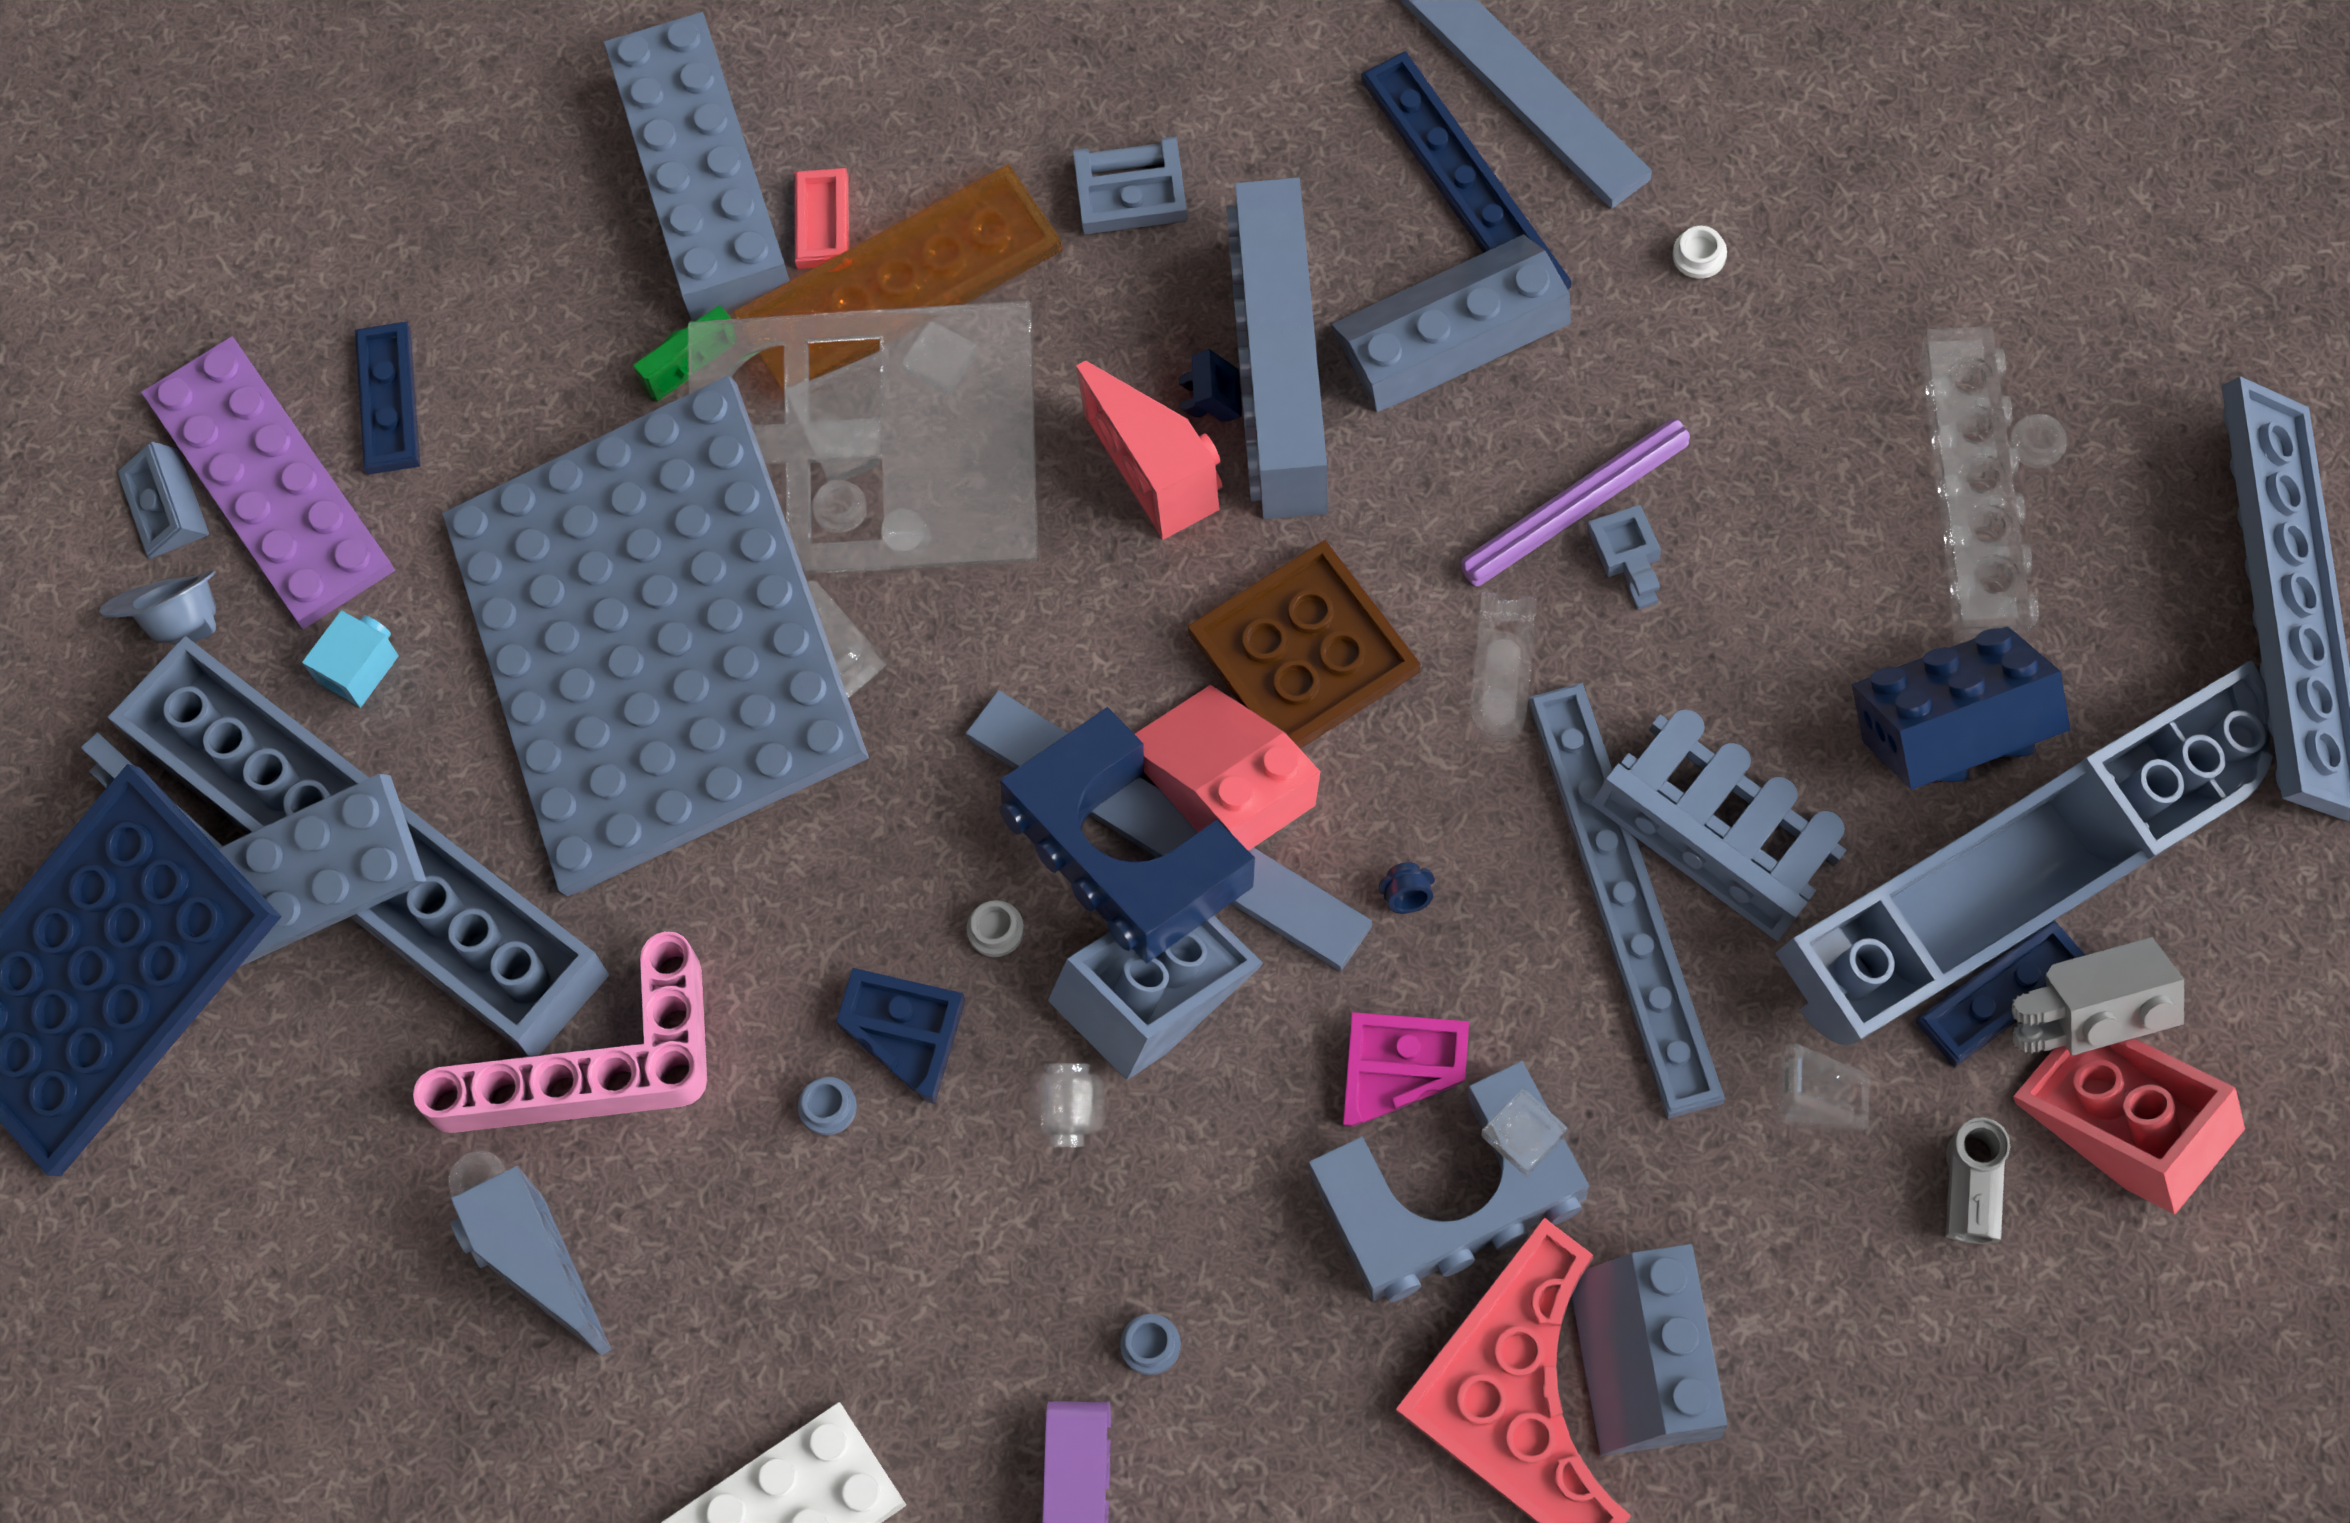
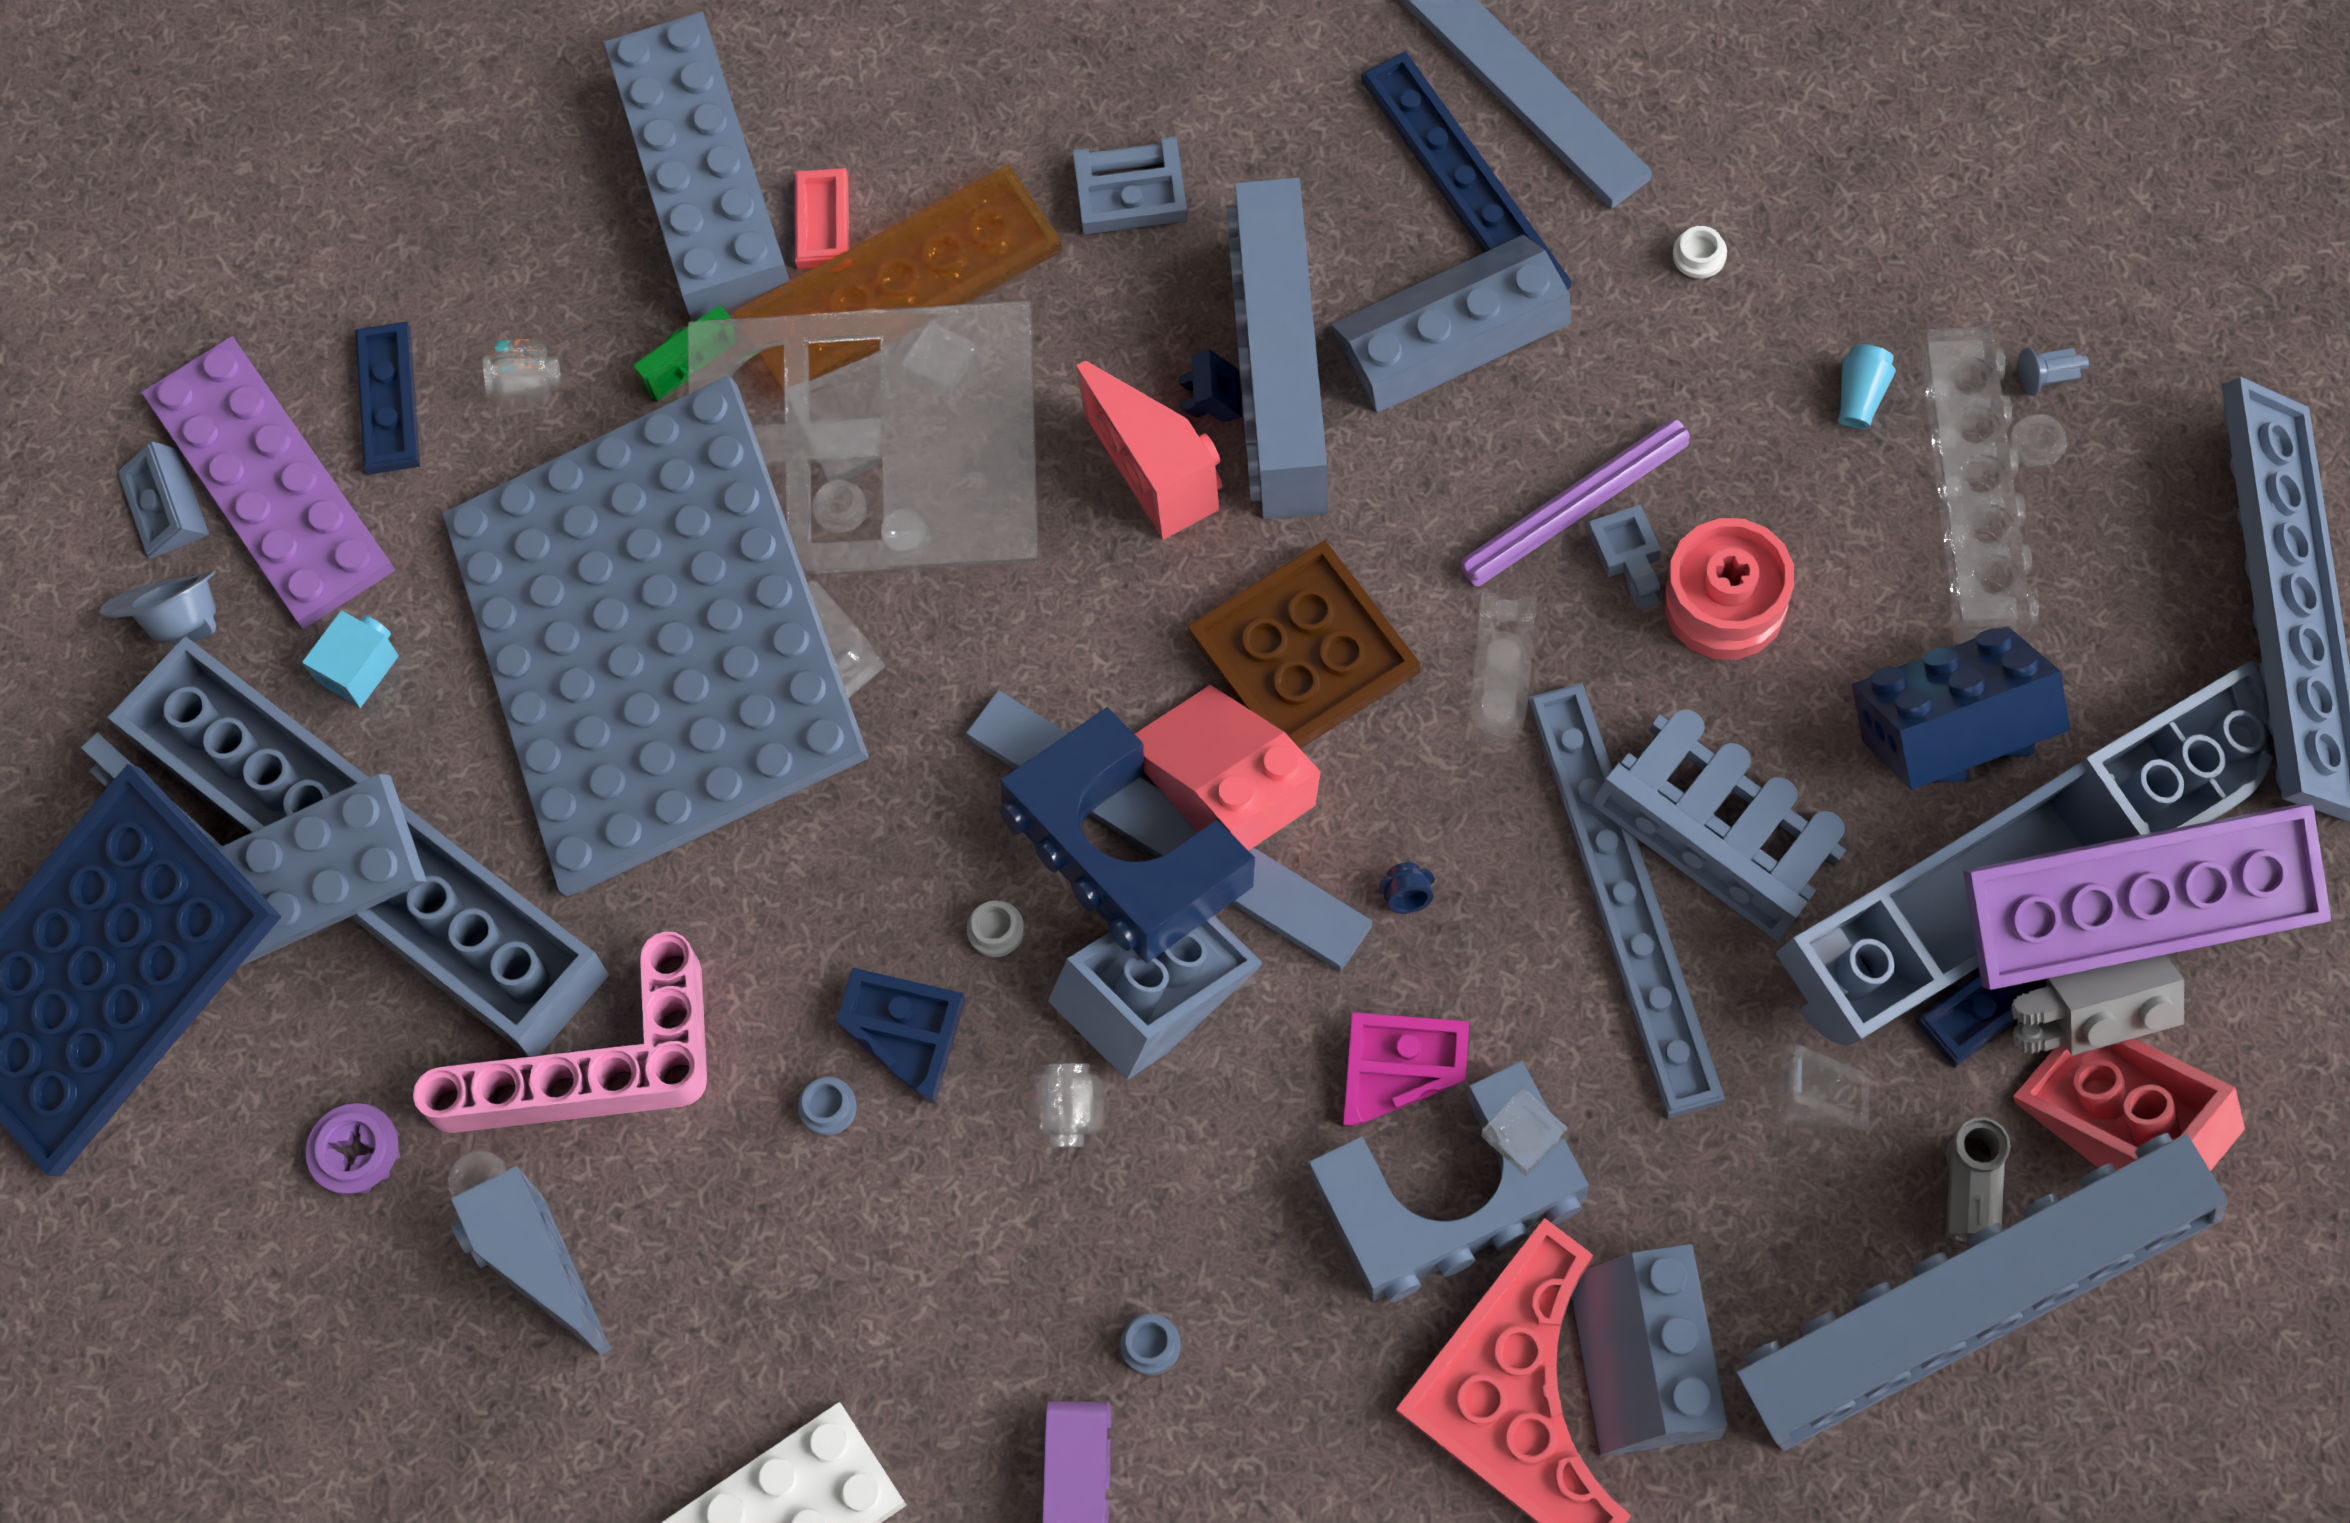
none -> medium lavender gear [306,1103,401,1197]
none -> clear head [482,338,561,409]
none -> coral wheel [1665,518,1794,660]
none -> sand blue brick [1737,1133,2228,1451]
none -> medium azure cone [1838,344,1896,430]
none -> medium lavender plate [1963,803,2332,990]
none -> sand blue piece [2017,347,2089,396]

